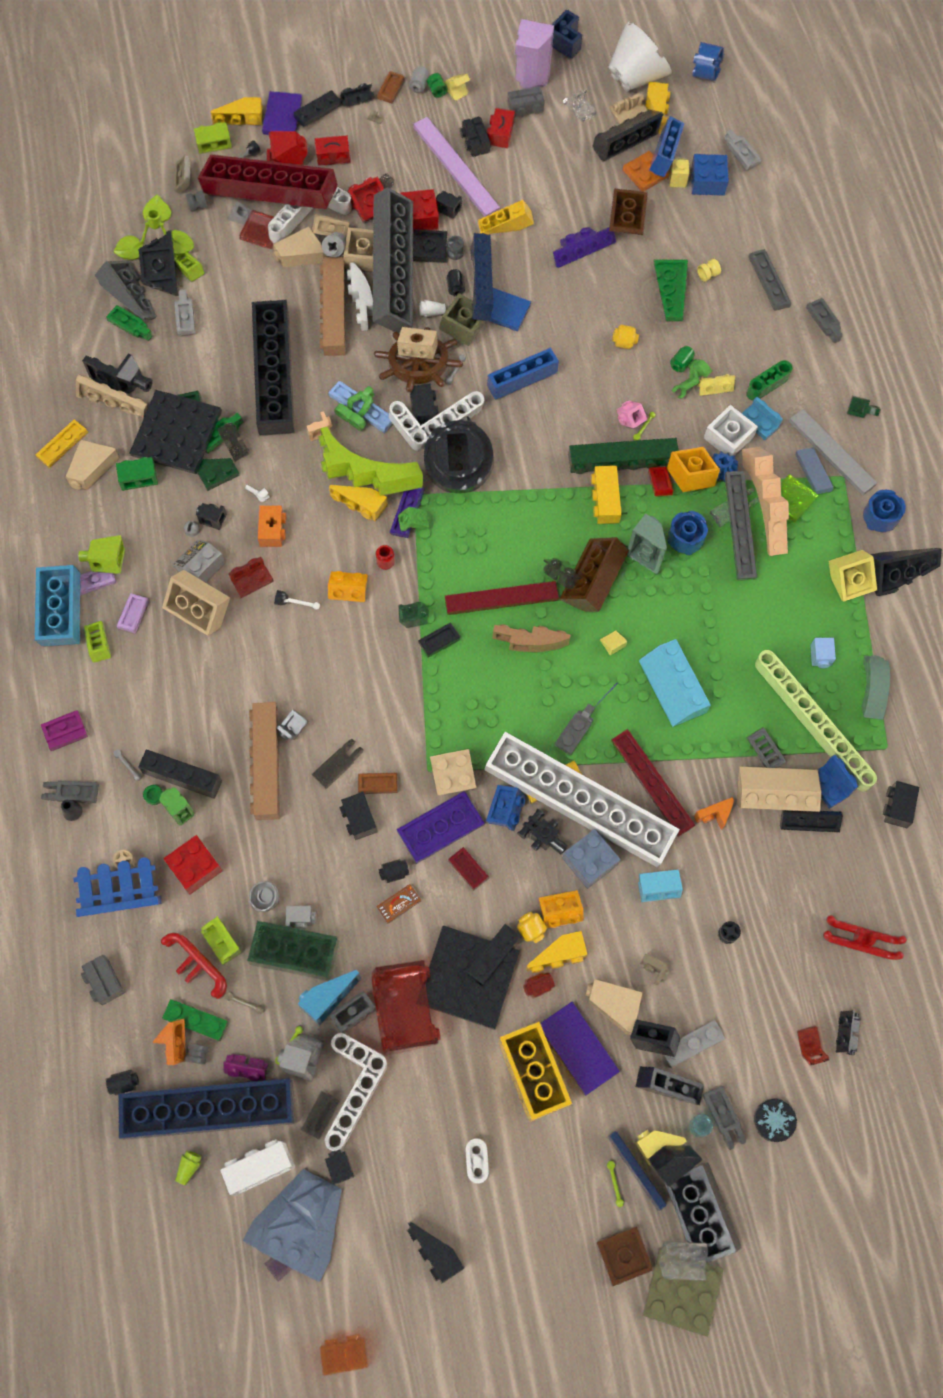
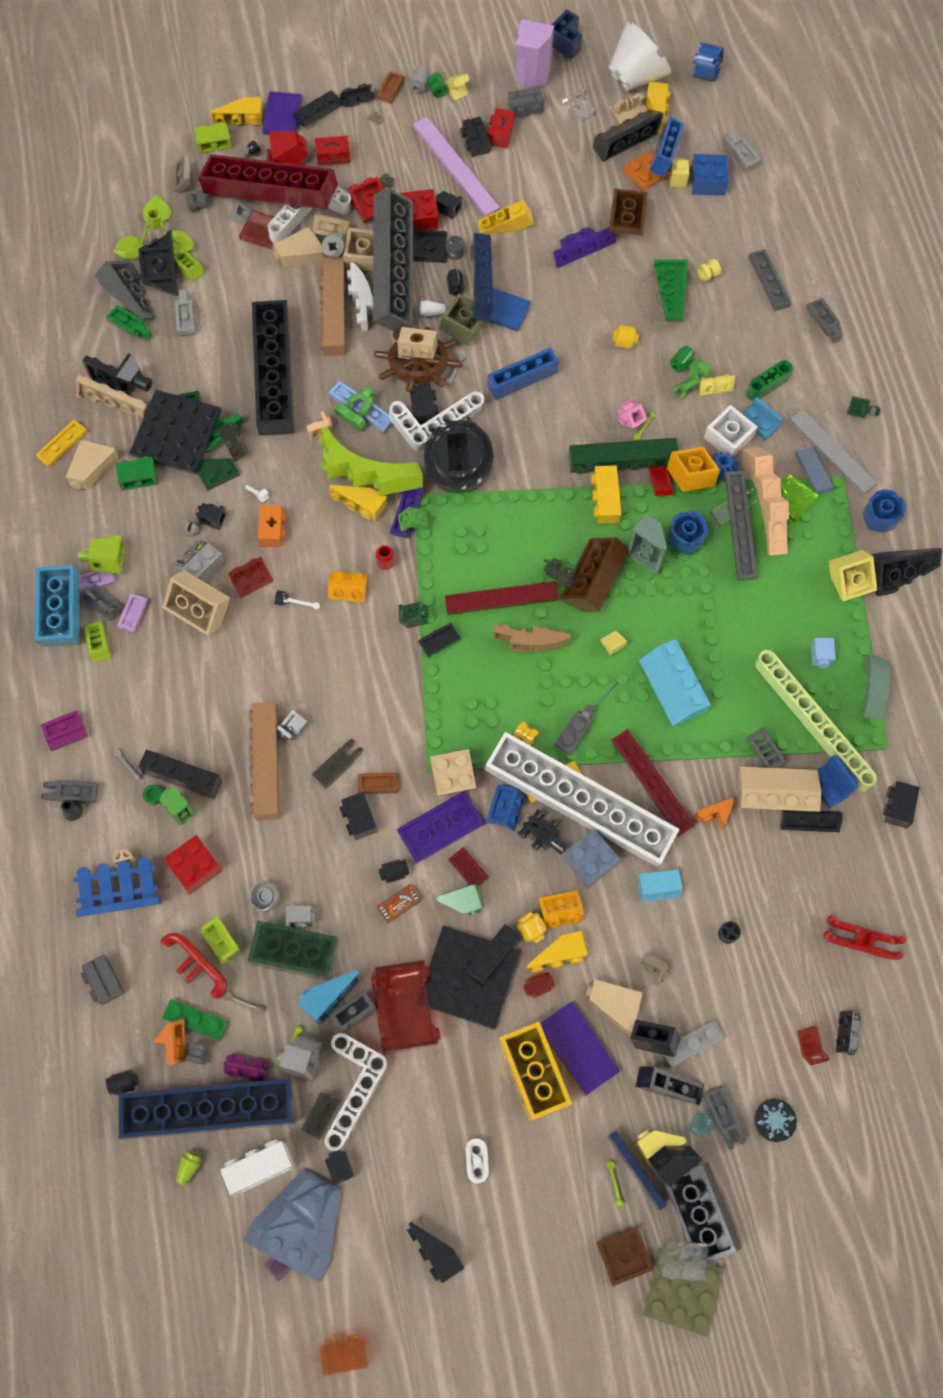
none -> dark grey hinge [83,584,122,621]
none -> slope [436,883,485,916]
none -> yellow wheel [513,721,539,746]

